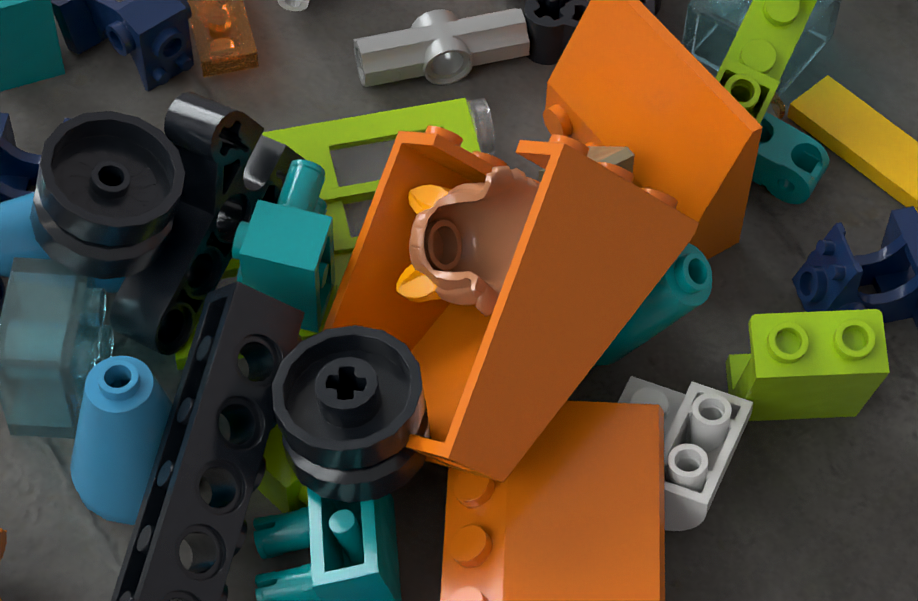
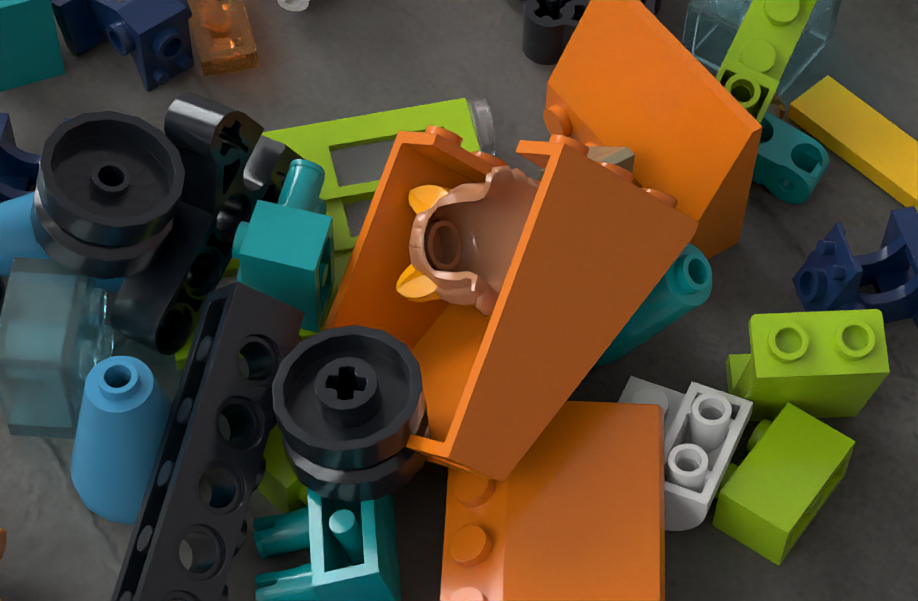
light grey piece [353,8,530,87] -> none
none -> lime brick [712,402,856,566]

